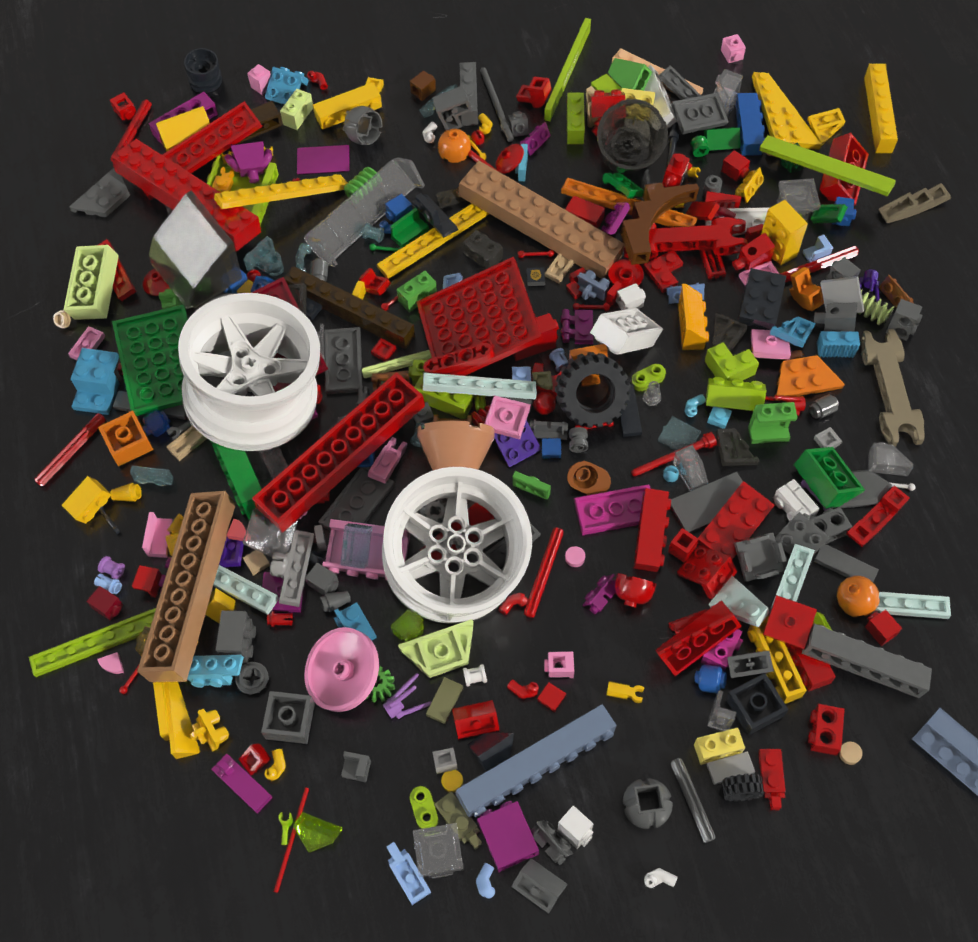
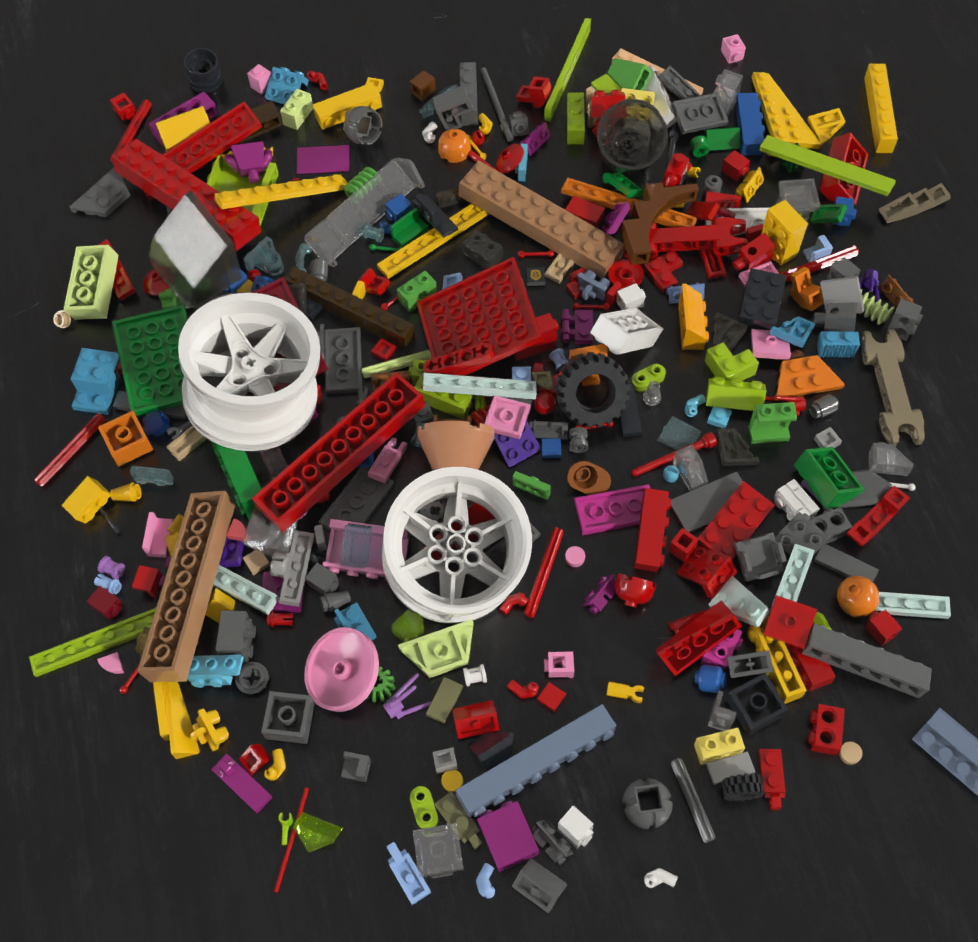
bright pink plate [68,326,105,360] -> none
light orange plate [212,167,235,193] -> none

